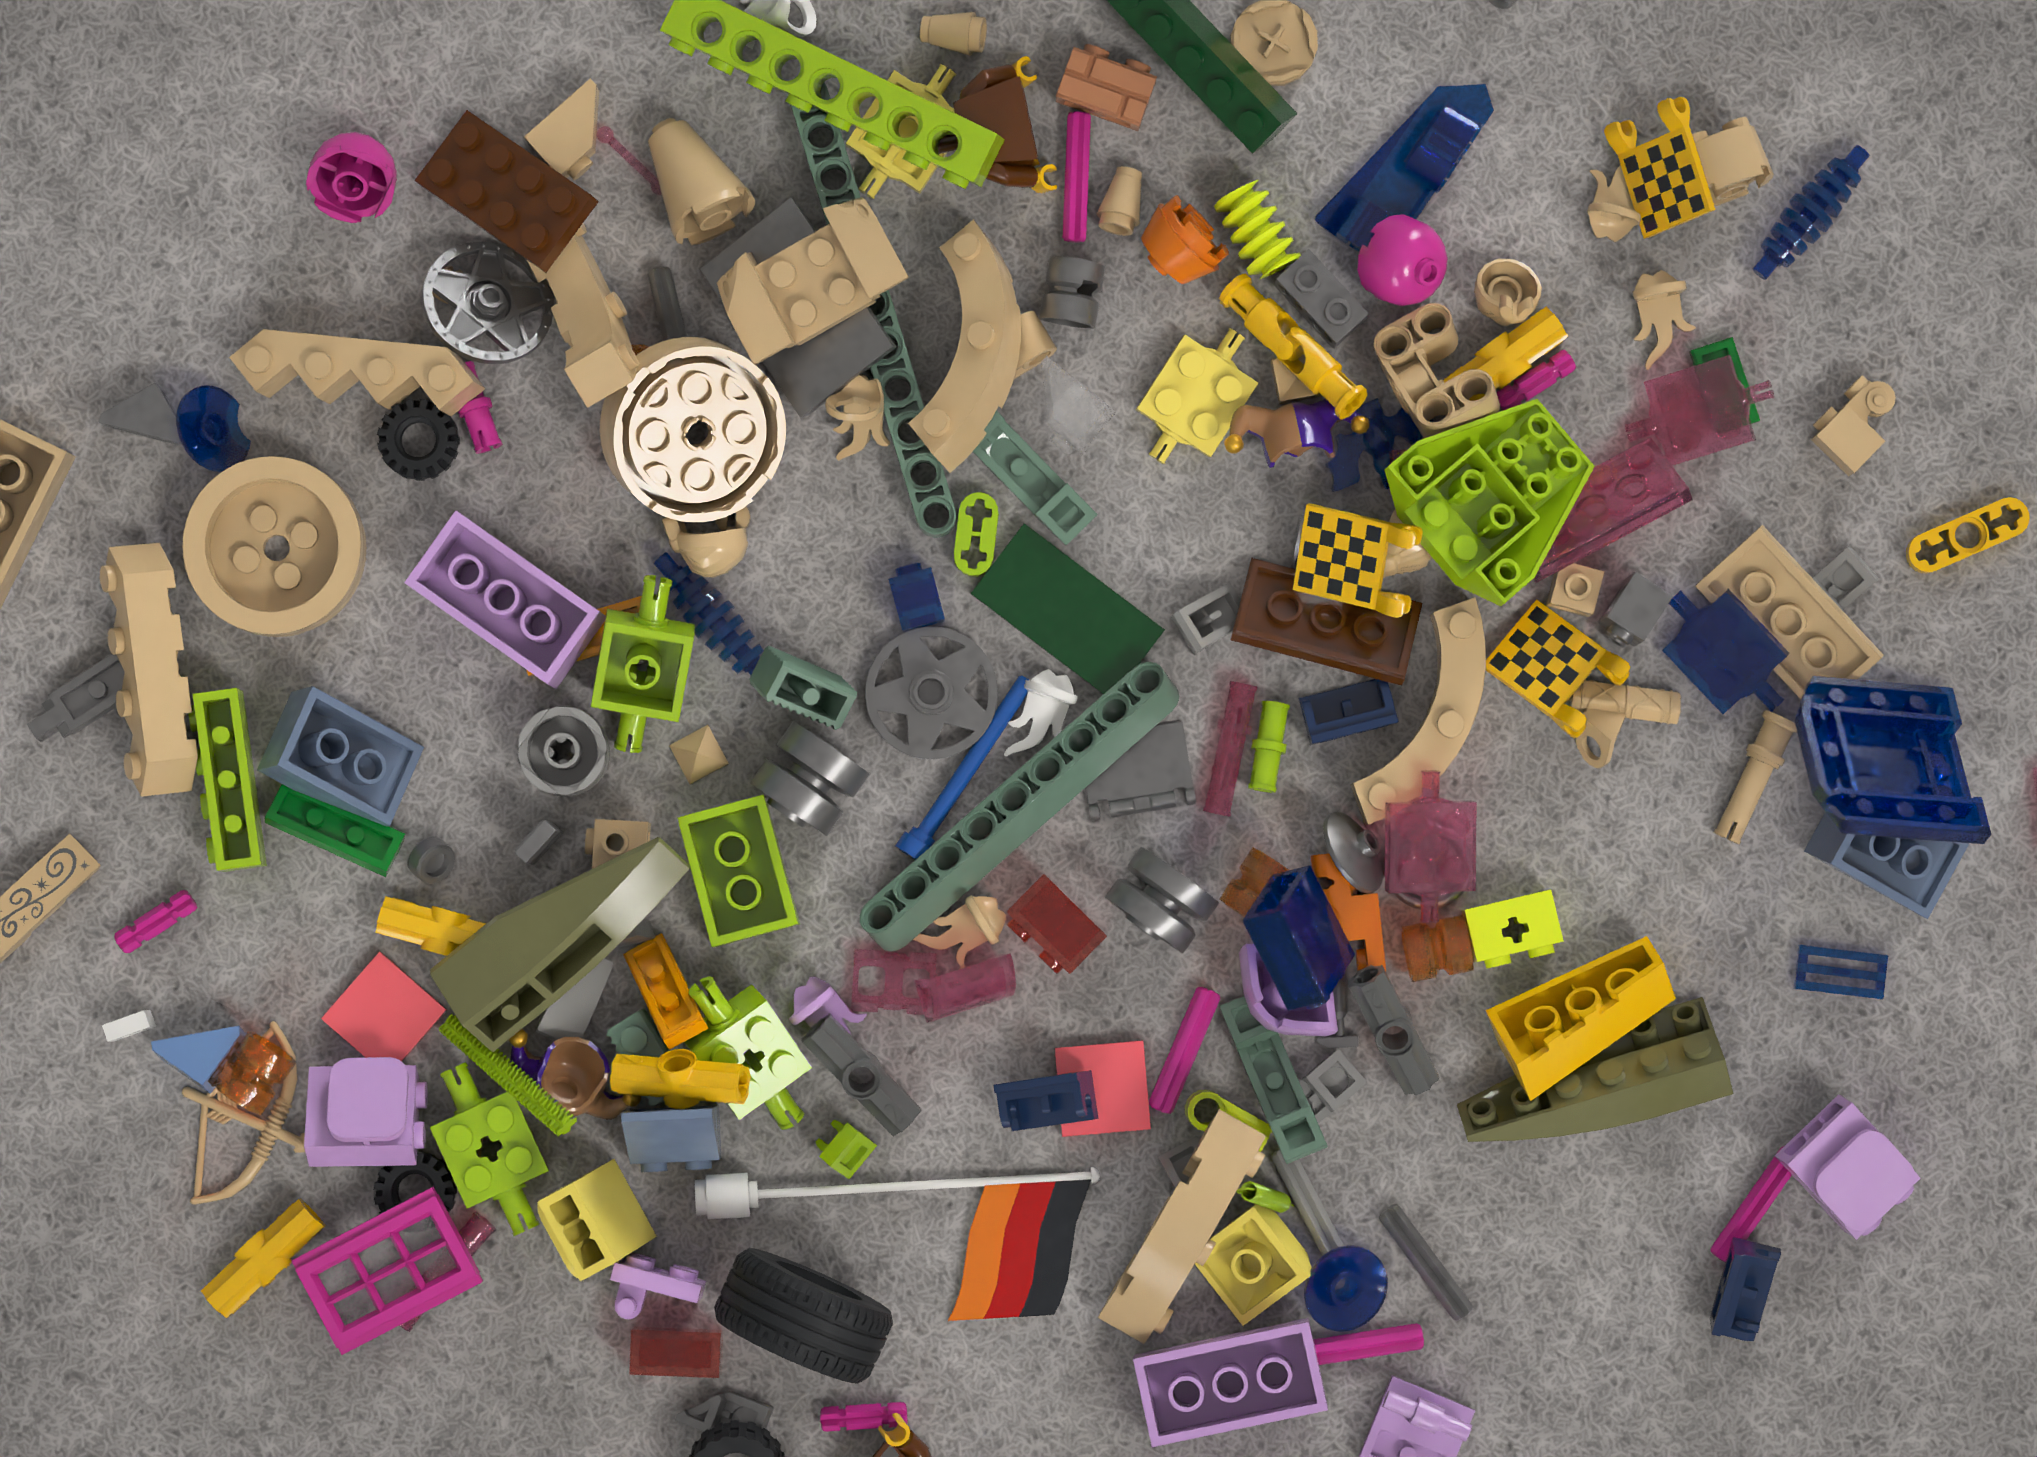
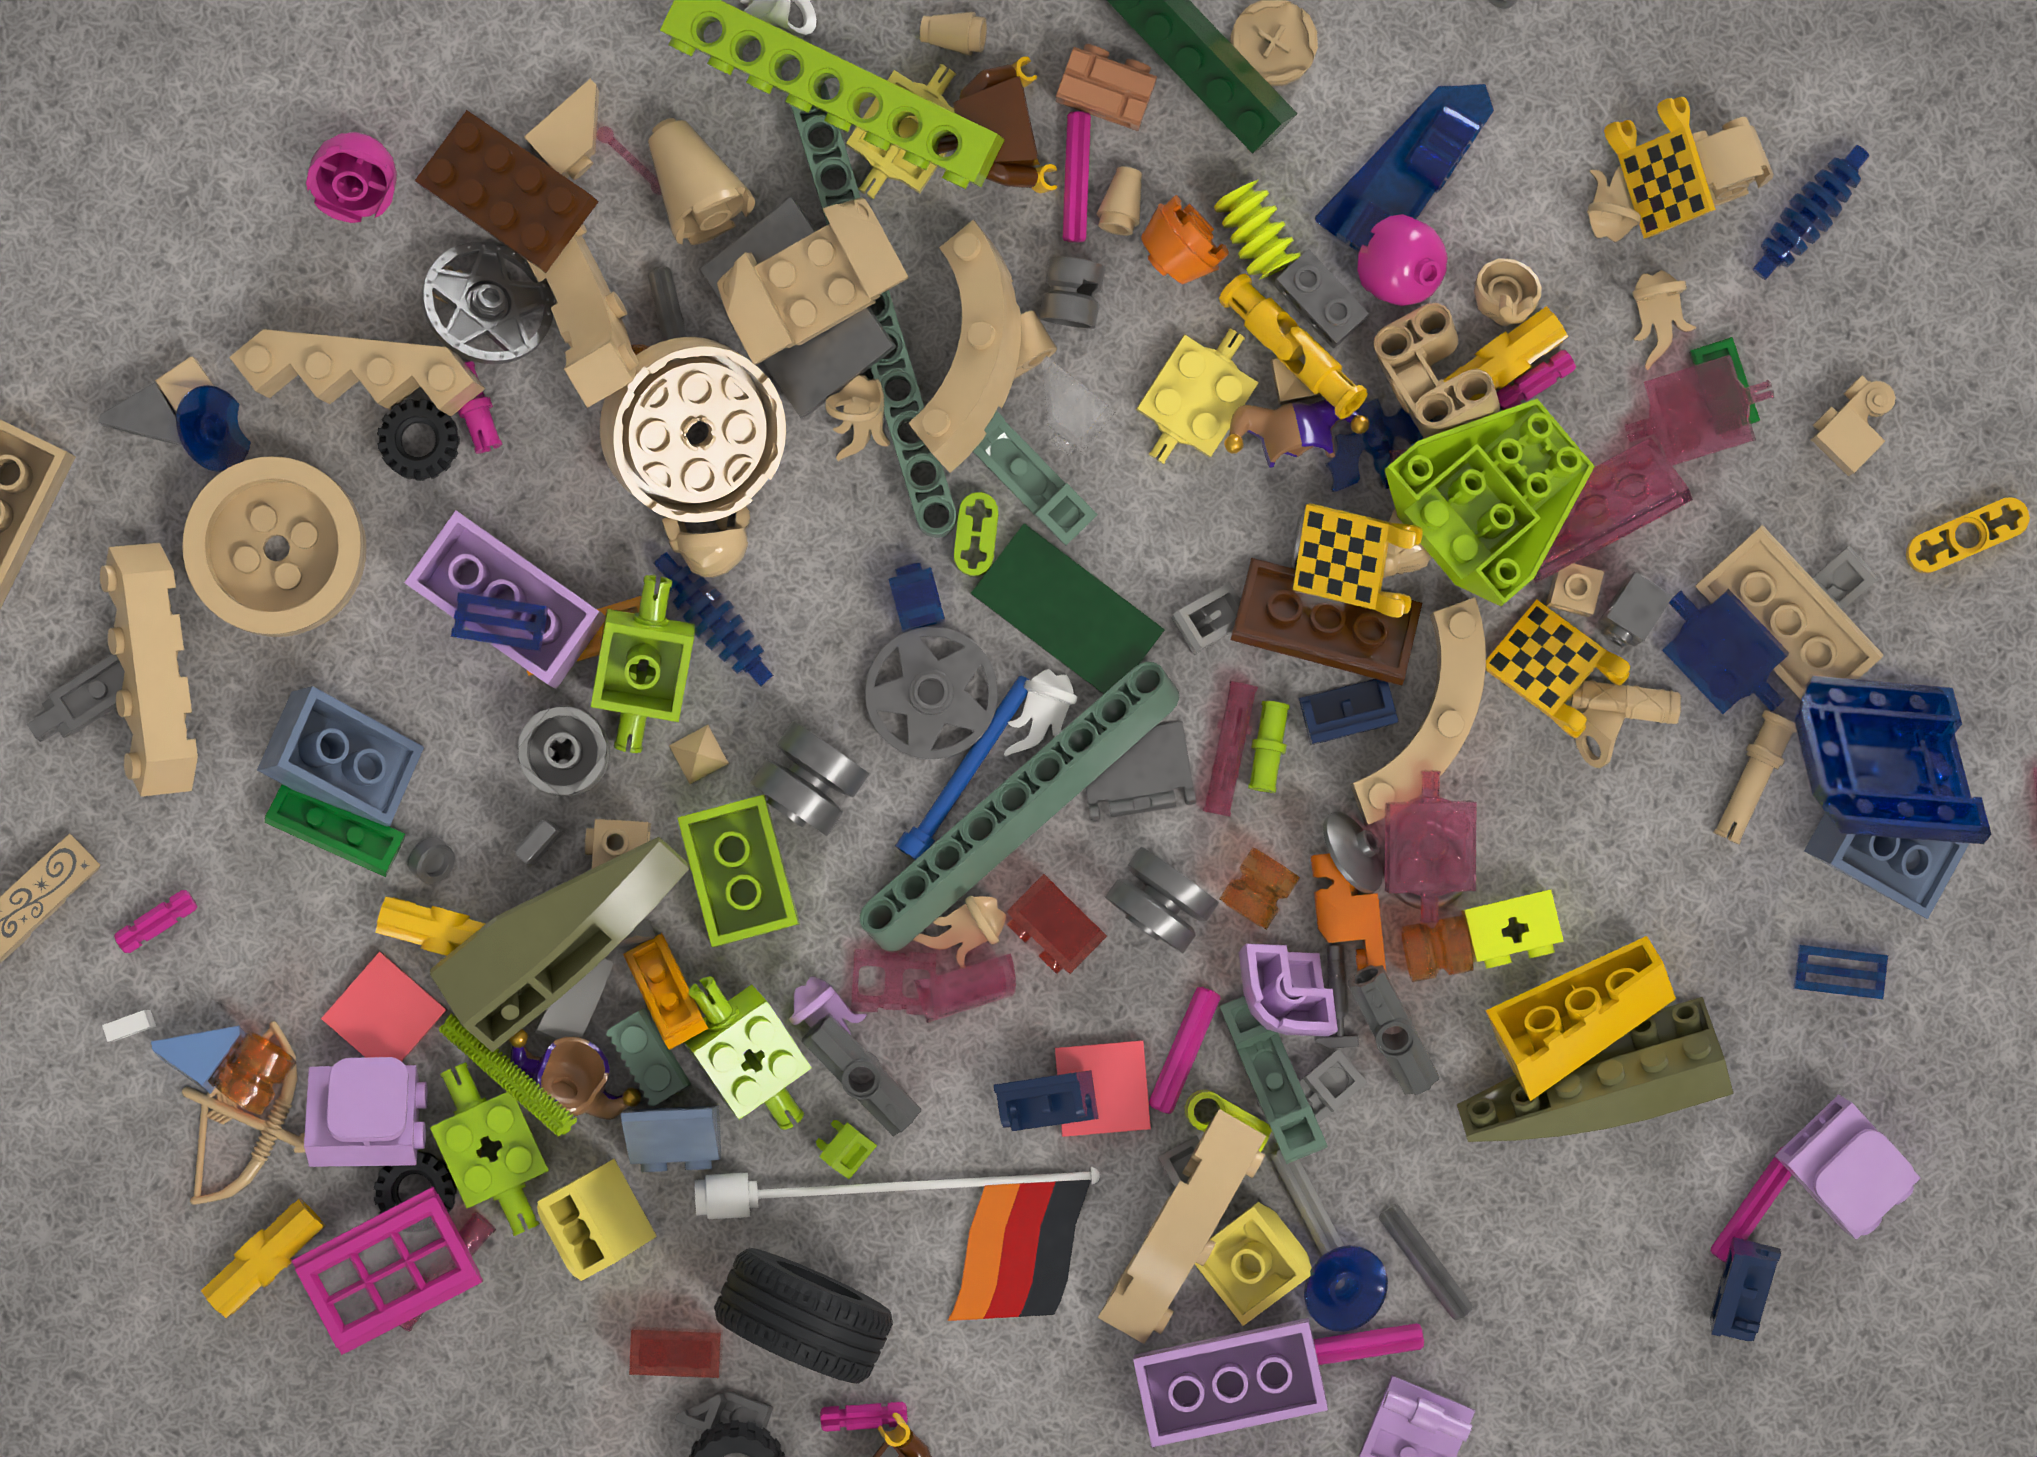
lime brick [188,688,267,872] -> none
yellow piece [609,1049,751,1109] -> none
lavender plate [610,1253,706,1319] -> none
sand green brick [749,645,857,730] -> none
lime piece [1236,1181,1295,1213] -> none
clear blue brick [1242,865,1355,1010] -> none
none -> tan slope [155,356,221,420]
none -> clear blue tile [451,592,548,652]

